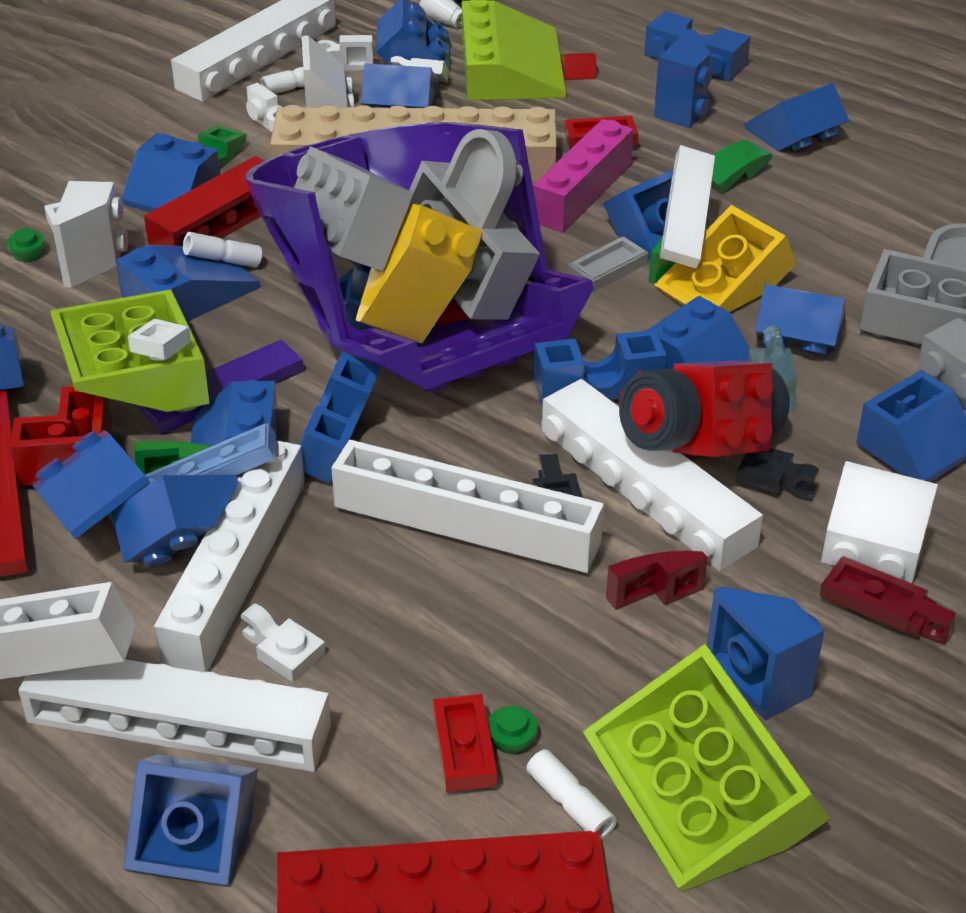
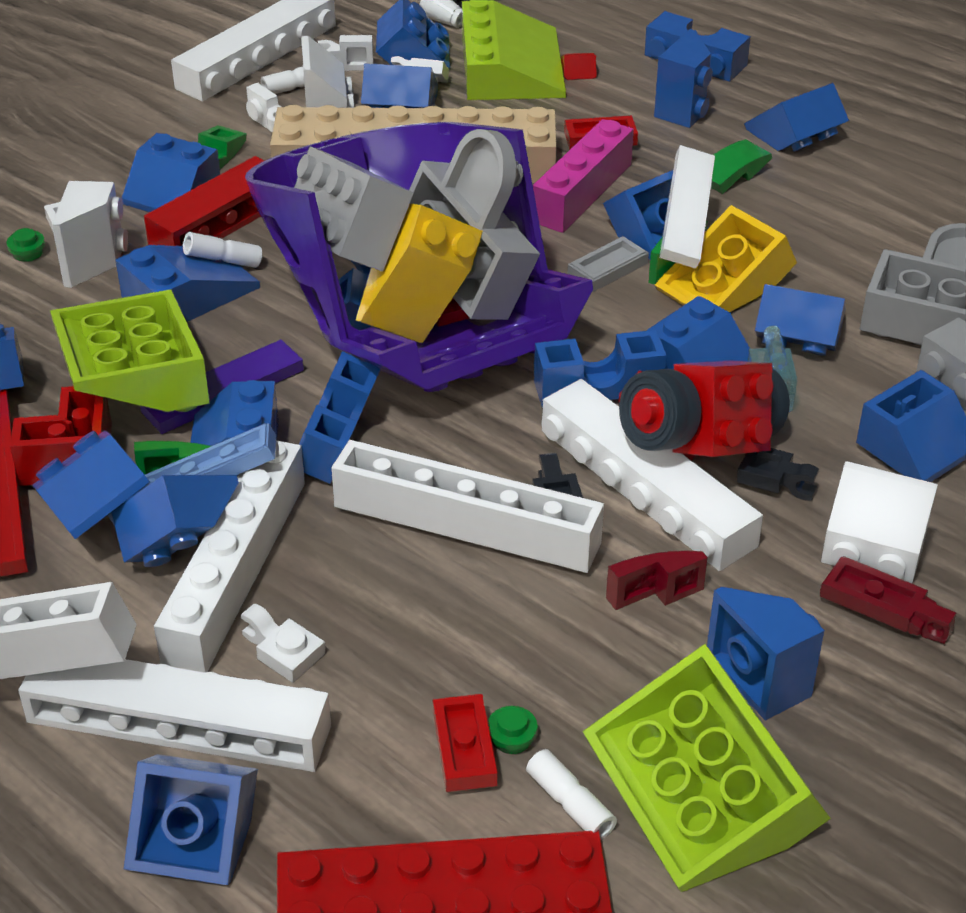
white plate [128,319,191,361] -> none

